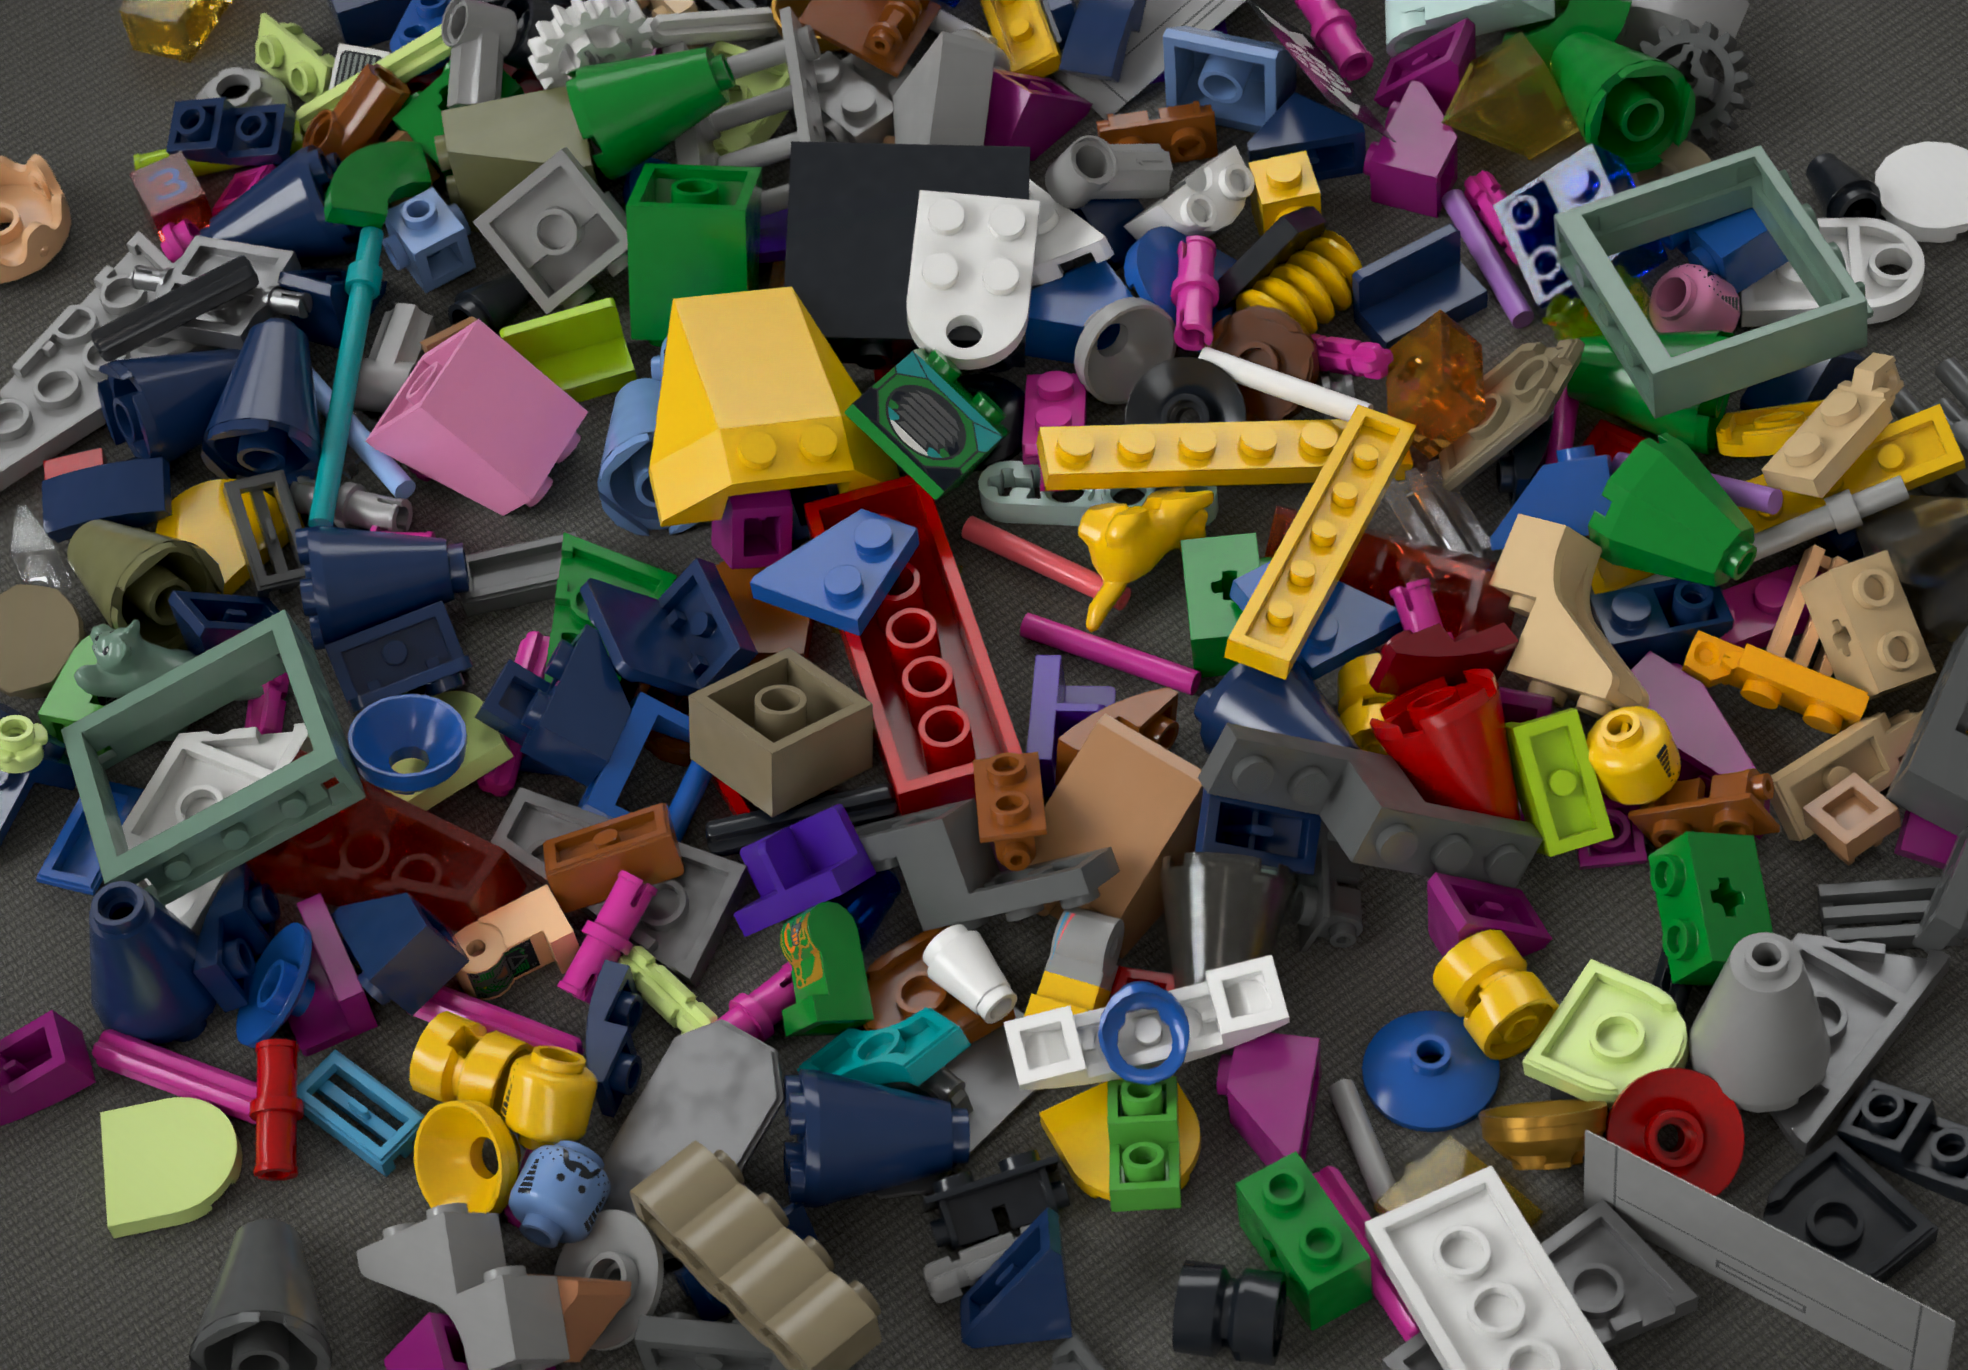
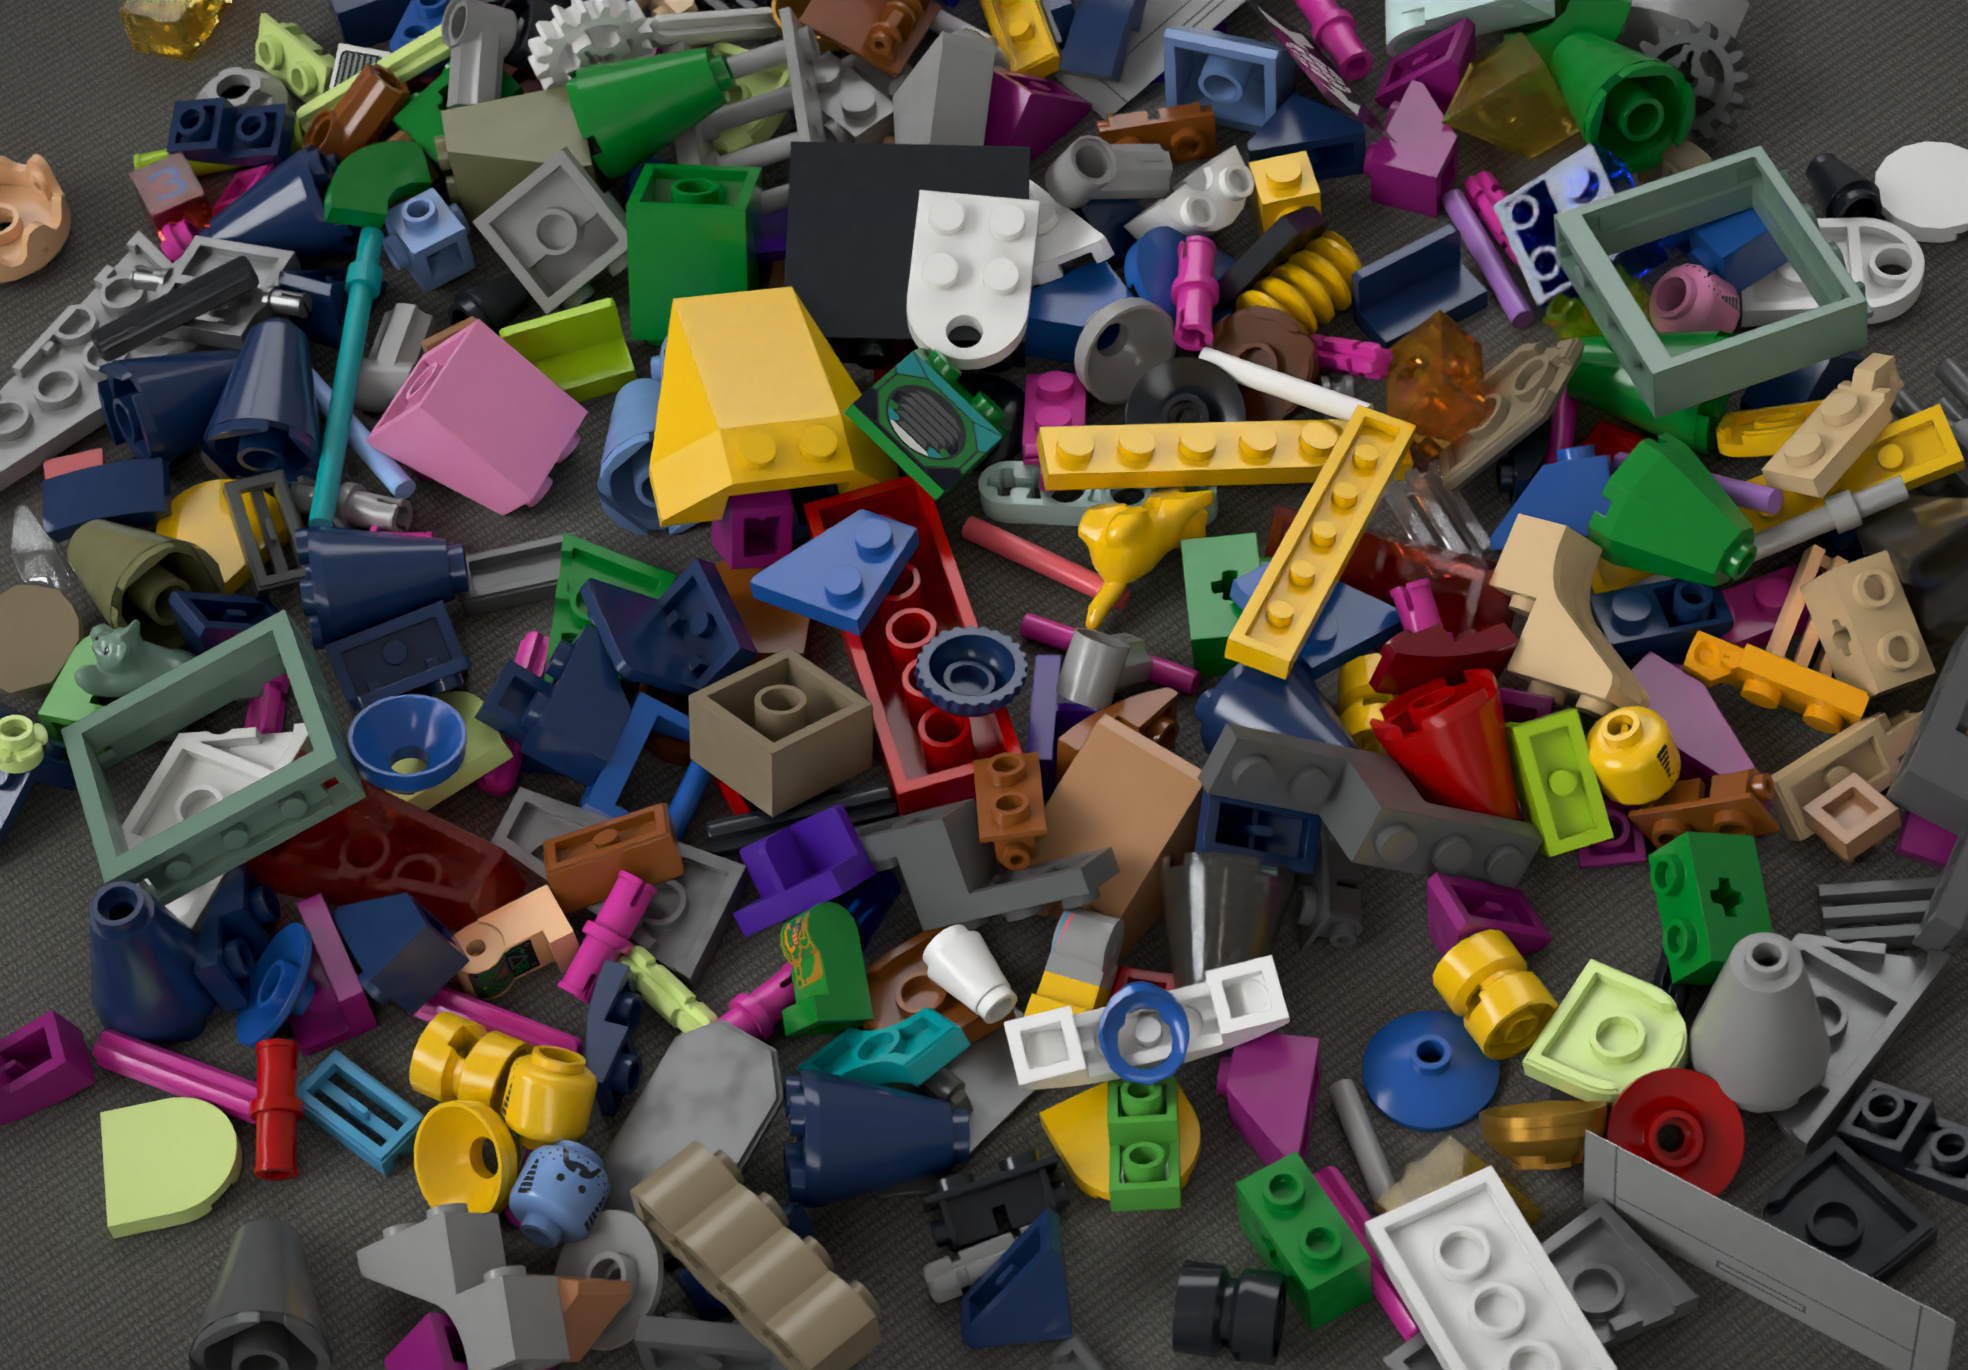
blue tile [36,781,144,896] -> none
none -> dark blue hat [914,625,1028,718]
none -> light grey piece [1055,628,1154,709]

